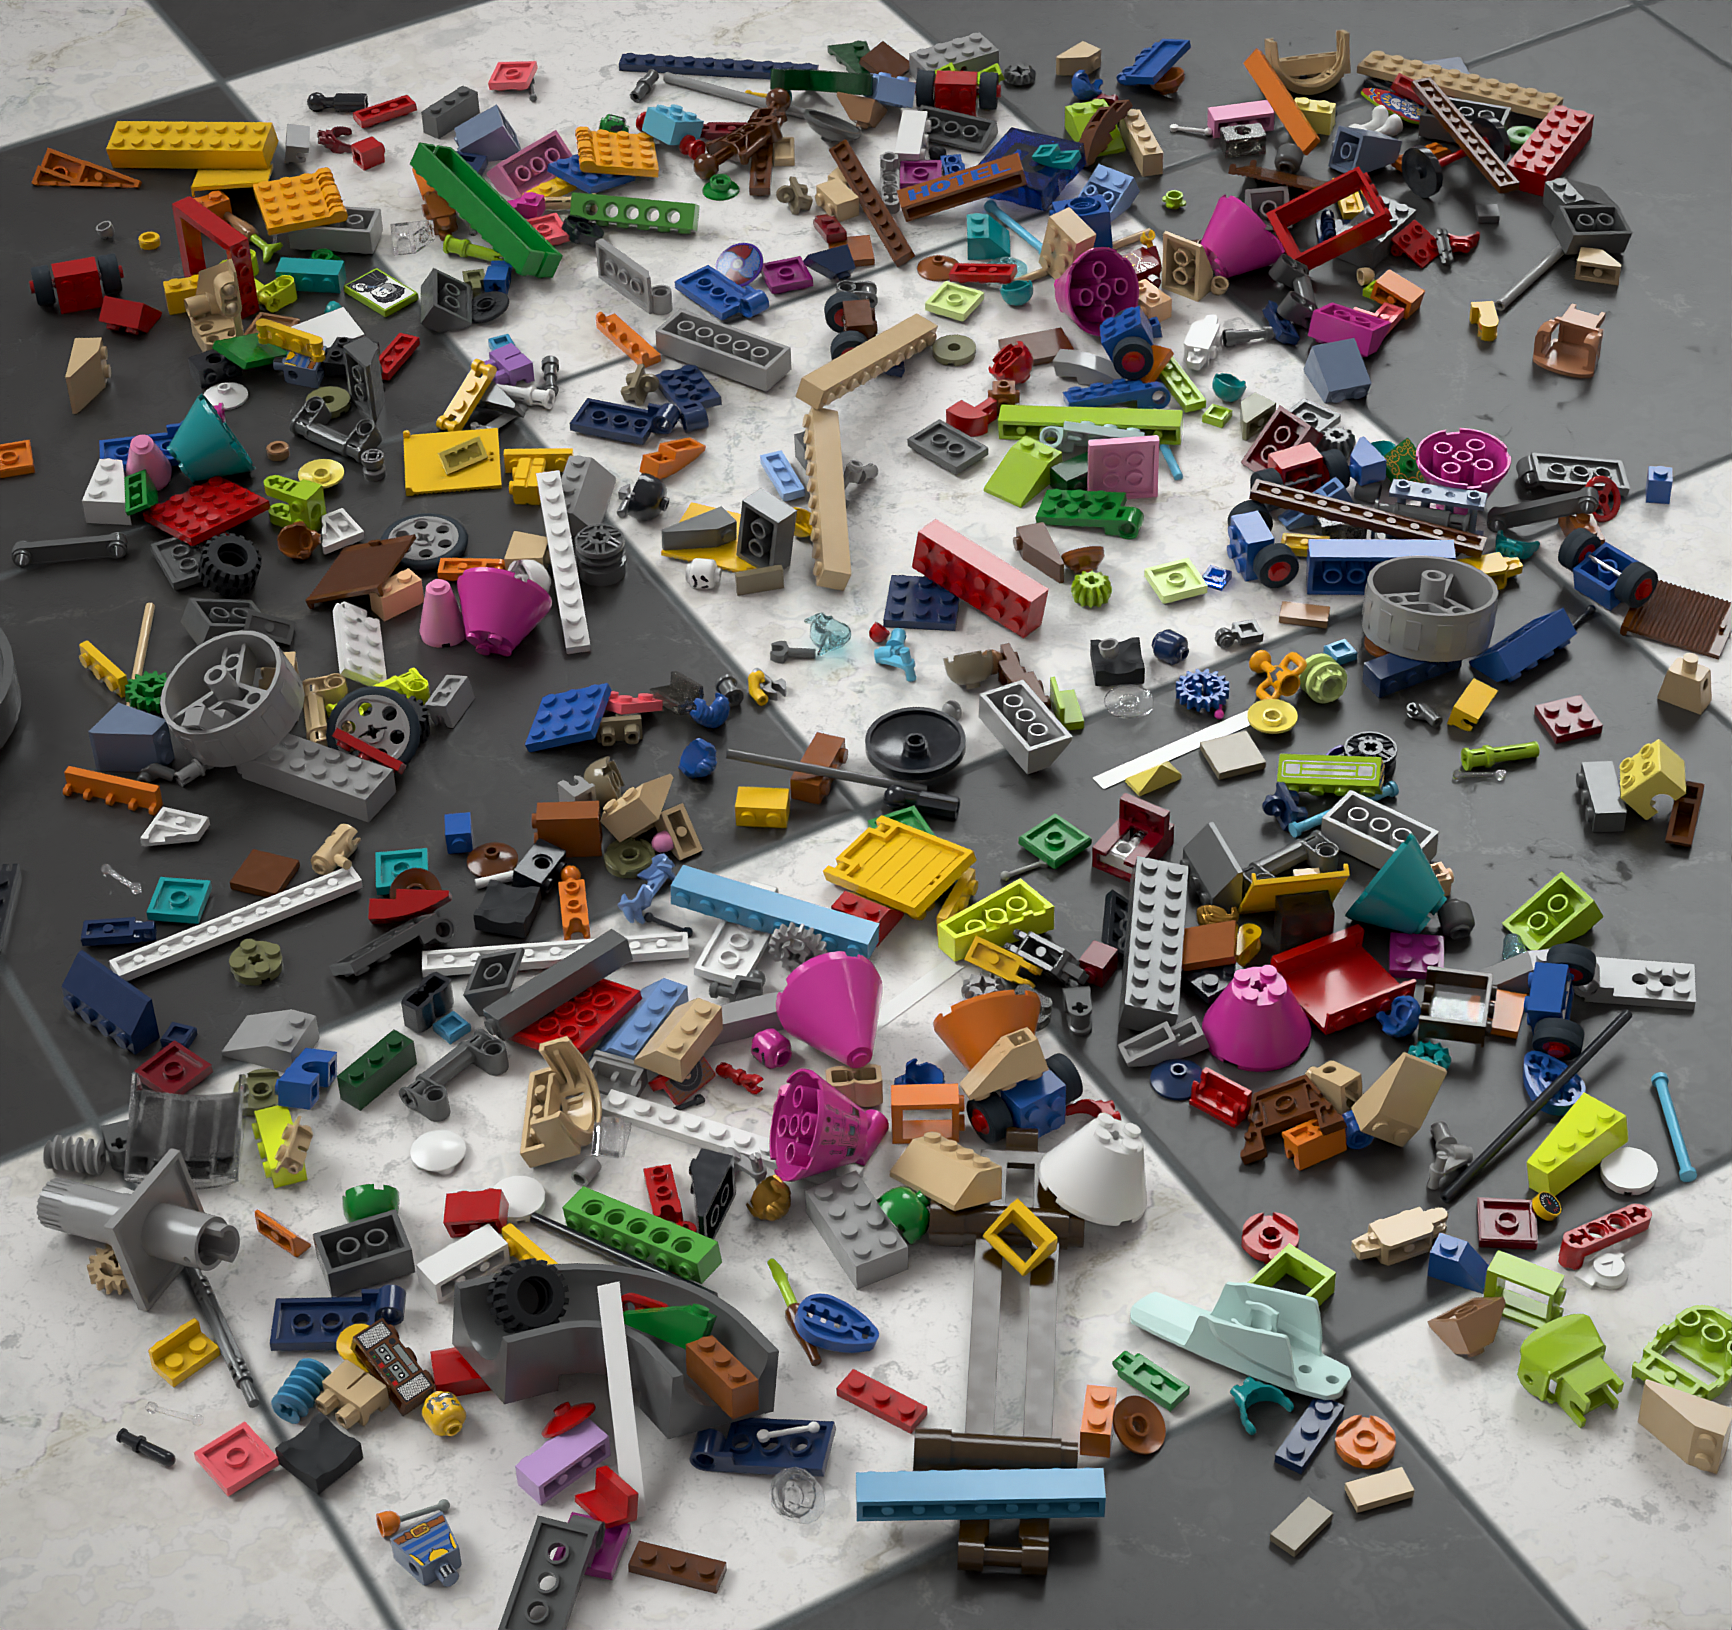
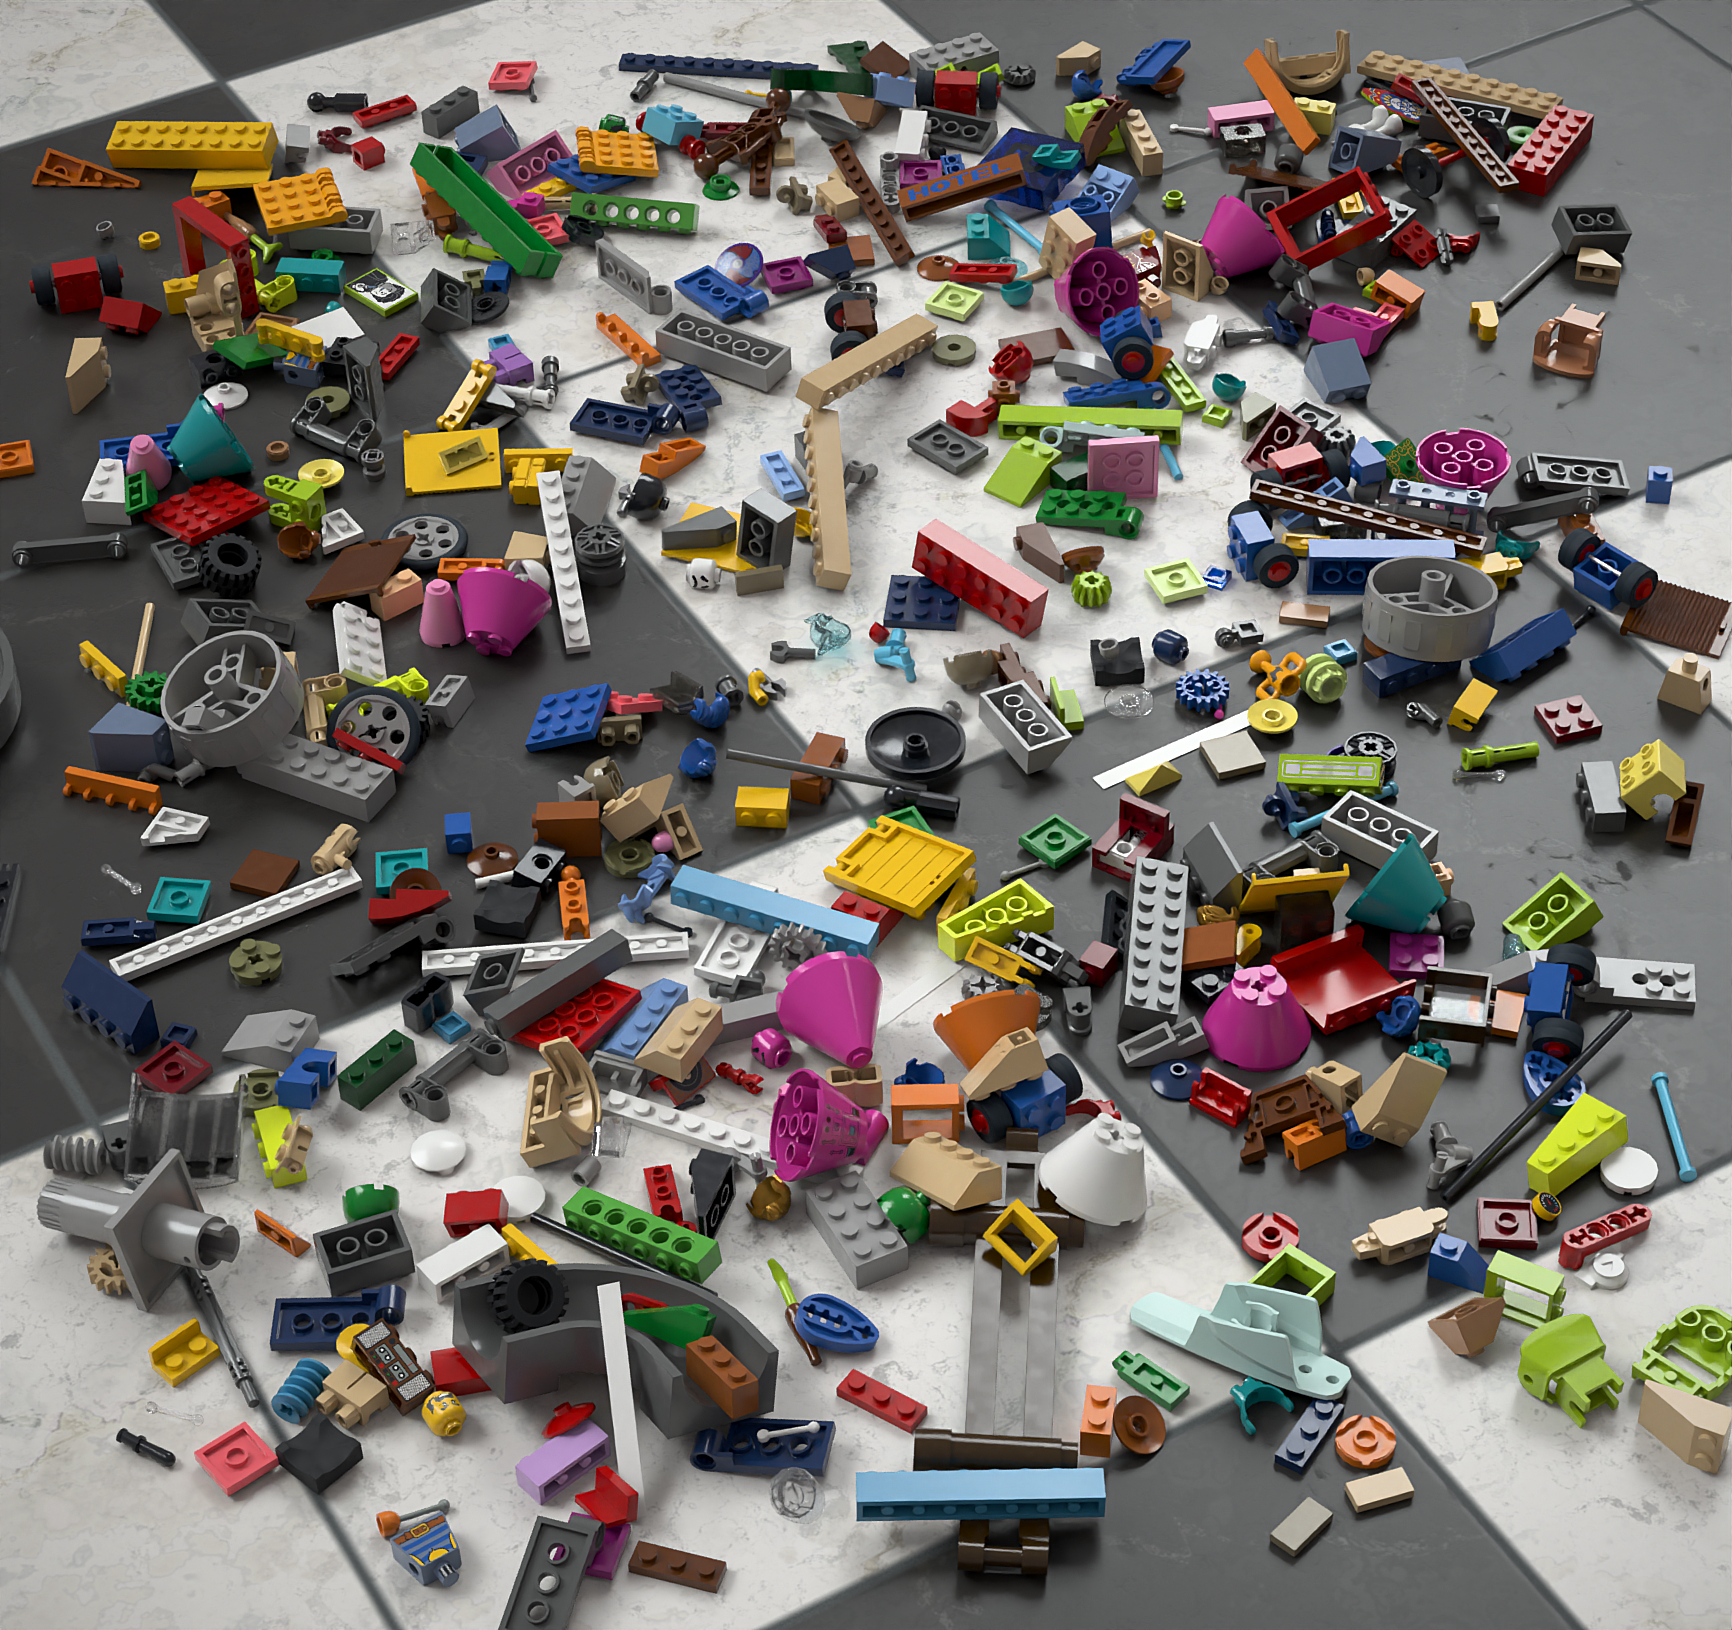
dark grey slope [1543,178,1616,216] -> none
red piece [1585,476,1621,522] -> none

